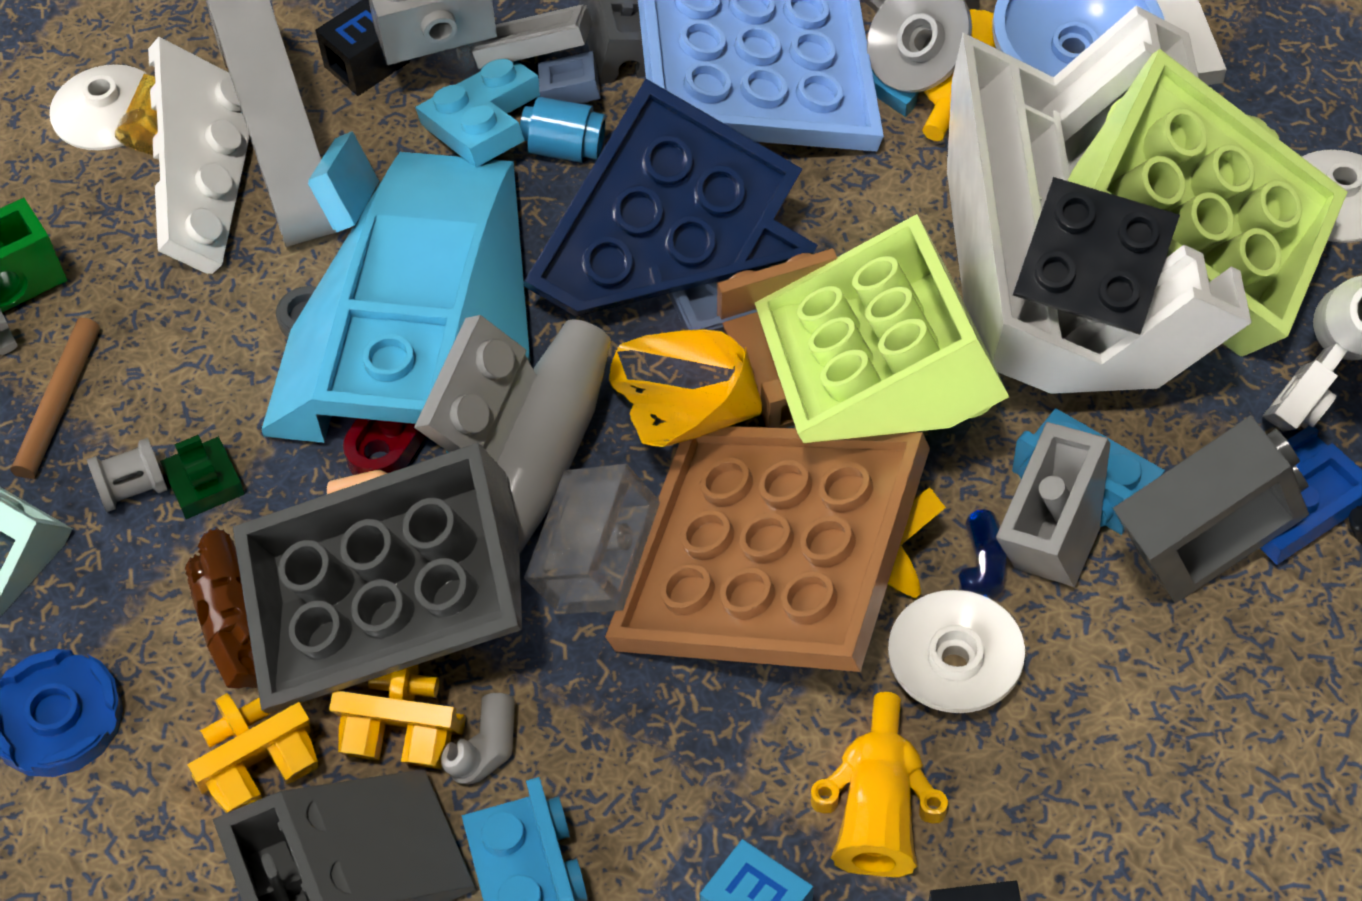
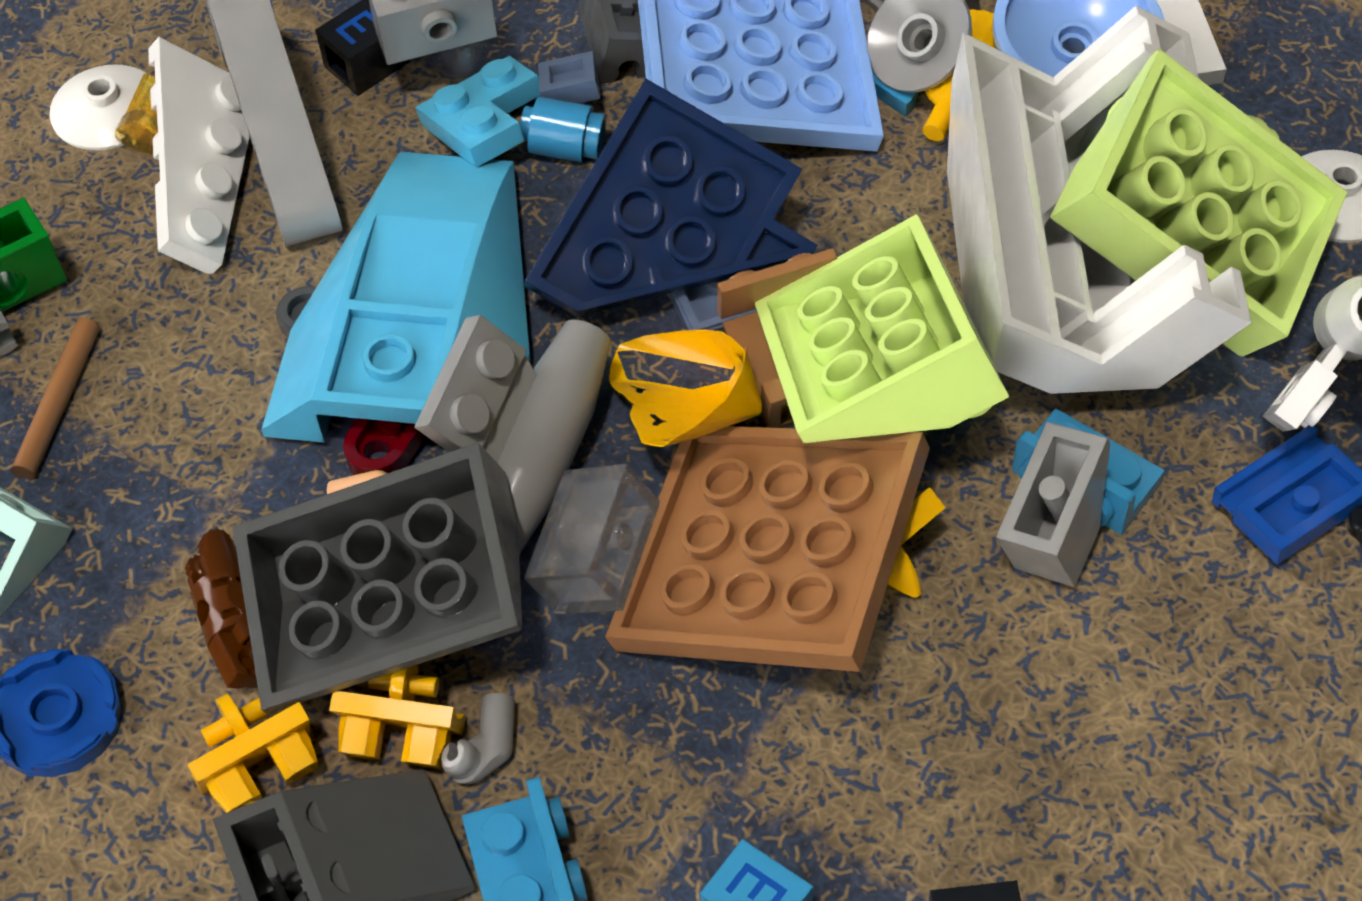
light grey bush [86,438,167,512] -> none
dark green tile [160,435,245,519] -> none
medium azure tile [308,131,379,232] -> none
light grey tile [472,4,592,69] -> none
yellow piece [811,692,948,877] -> none
white dish [888,590,1025,713] -> none
clear blue arm [958,509,1007,600] -> none
black hinge [1013,177,1180,335] -> none
dark grey window [1113,415,1309,603] -> none

